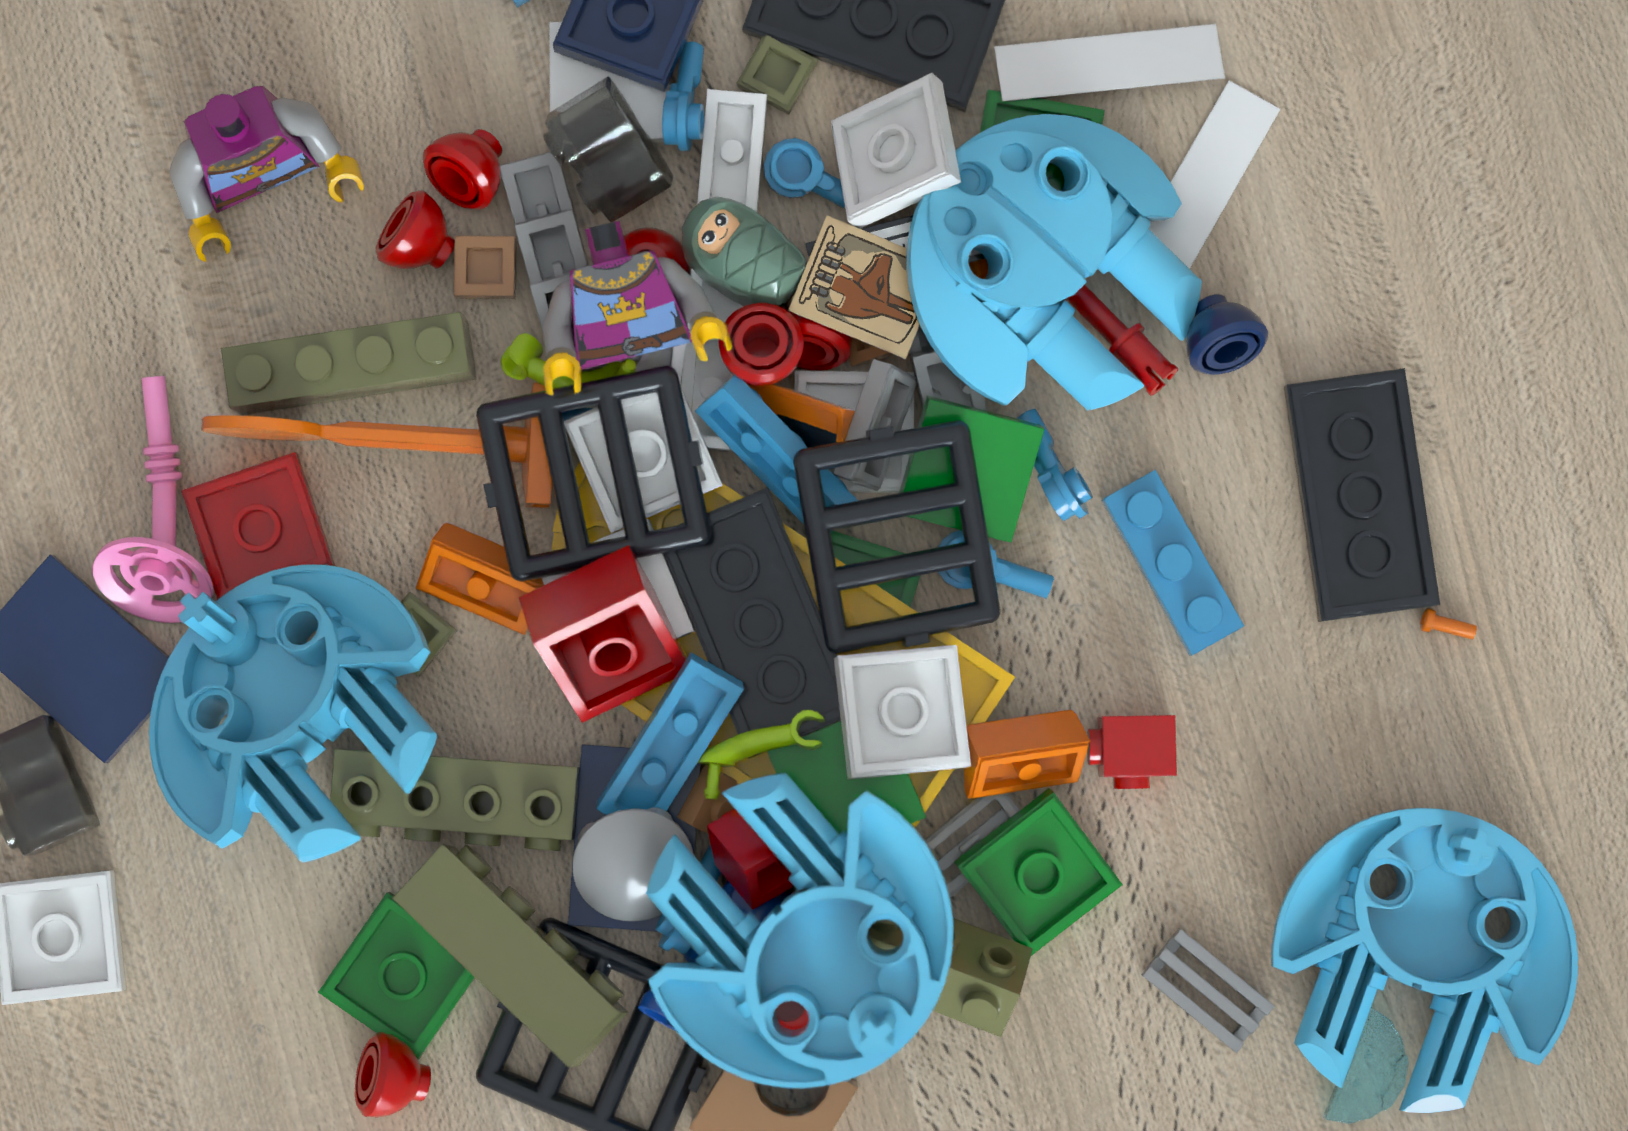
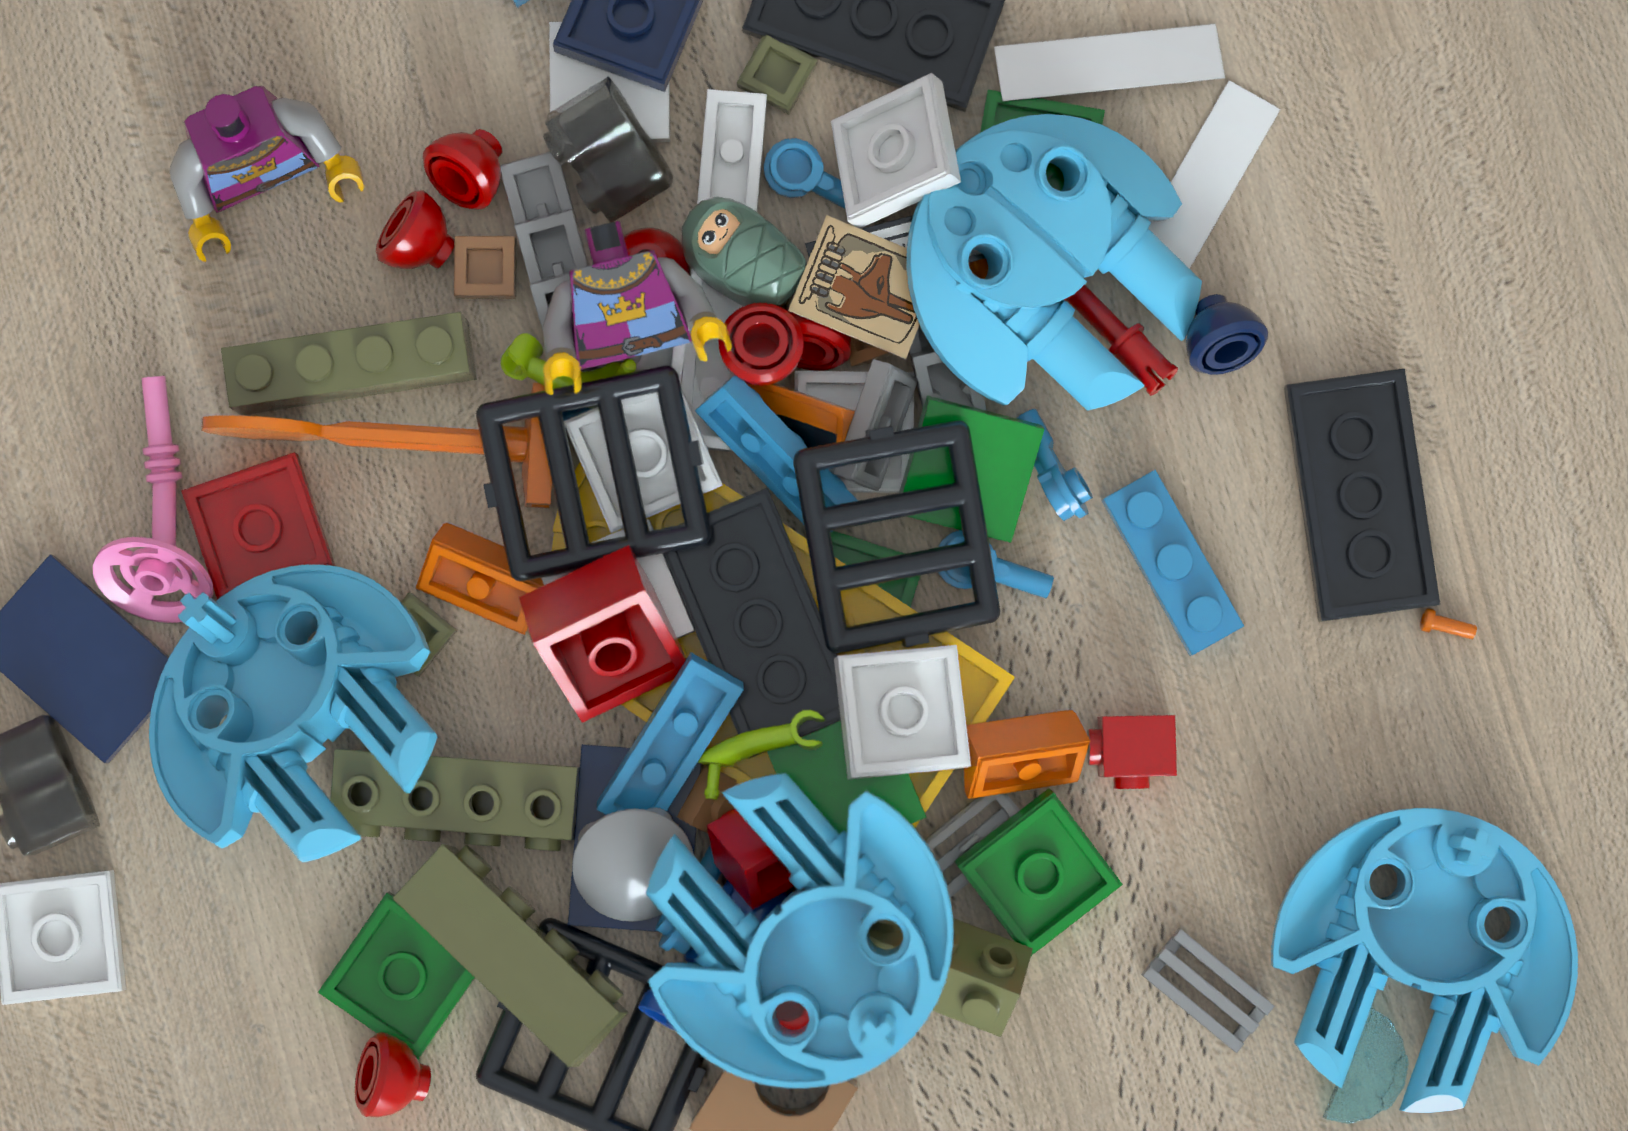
dark azure plate [662,42,704,151] -> none

